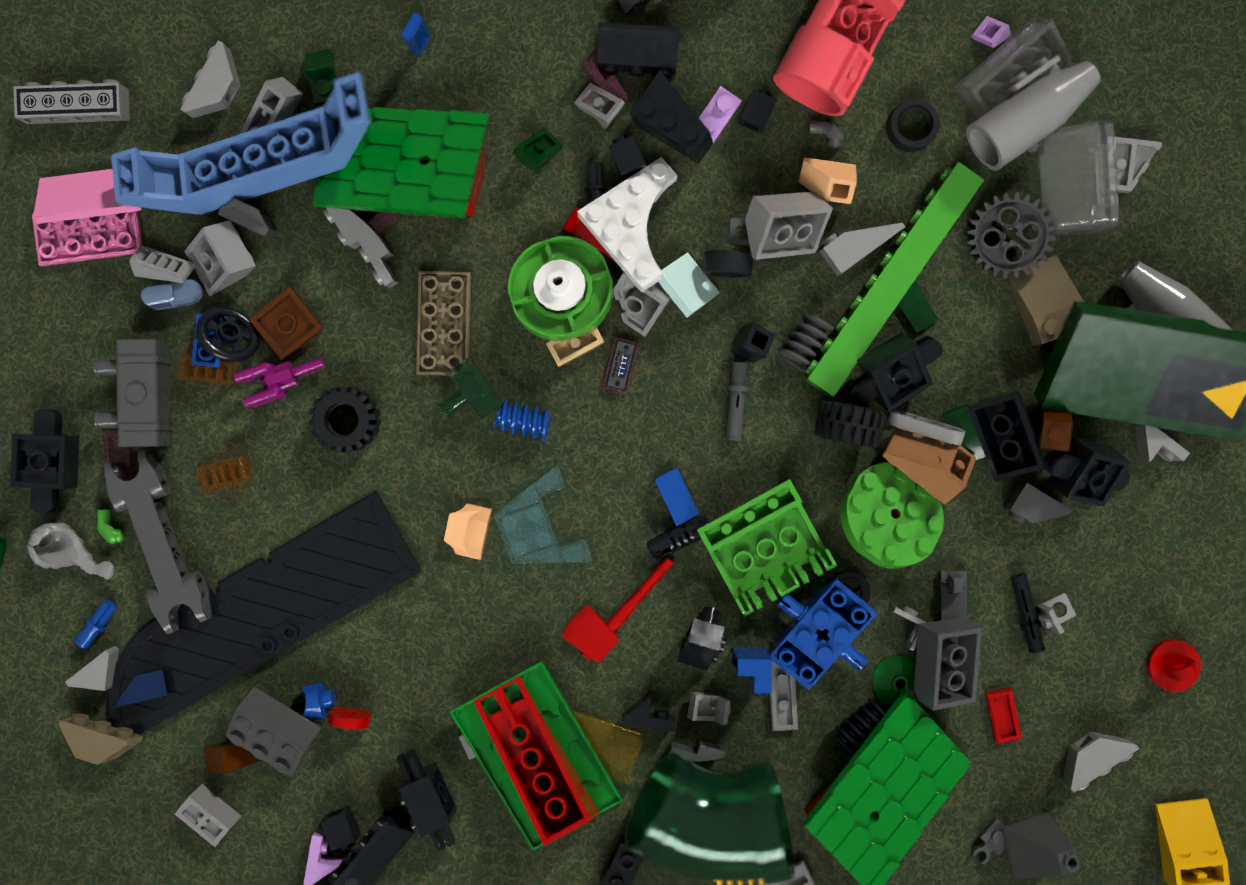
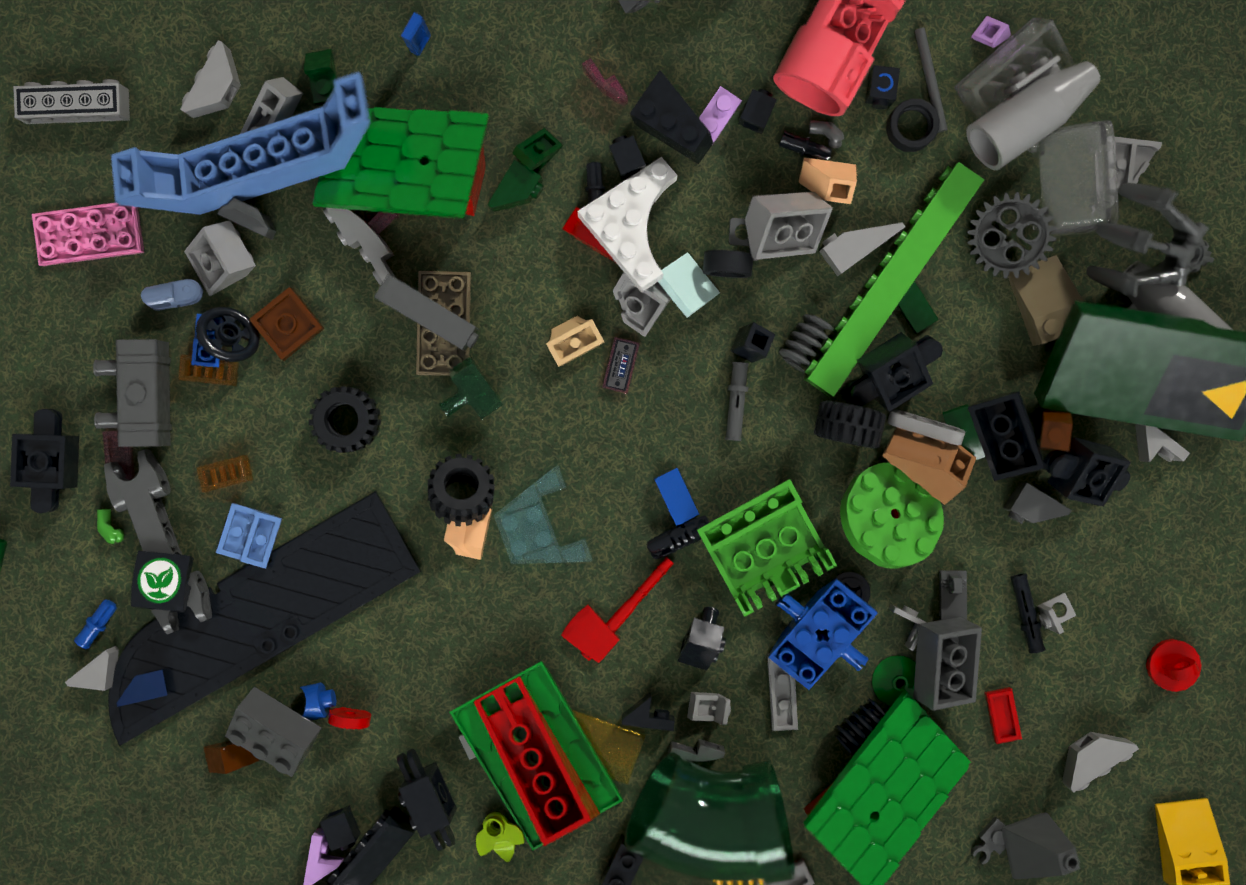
light grey hair [27,523,115,579] -> none
bright pink tile [33,169,142,224] -> none
dark tan slope [59,714,143,765] -> none
light grey slope [130,246,195,283] -> none
light grey hinge [175,784,242,847] -> none
magenta plant [234,357,325,408] -> none
blue piece [494,399,551,442] -> none
bright green piece [508,236,614,341] -> none
light grey slope [574,83,625,129] -> none
black slope [597,22,680,78] -> none
blue piece [732,647,772,694] -> none
none -> slope [131,551,194,613]
none -> medium blue slope [216,503,282,569]
none -> dark grey slope [374,274,479,351]
none -> black tyre [428,454,495,526]
none -> lime plate [476,812,525,862]
none -> dark green slope [487,160,544,212]
none -> black axle [779,130,832,161]
none -> black brick [865,65,900,109]
none -> dark grey bar [914,28,948,133]
none -> dark grey piece [1086,183,1214,297]

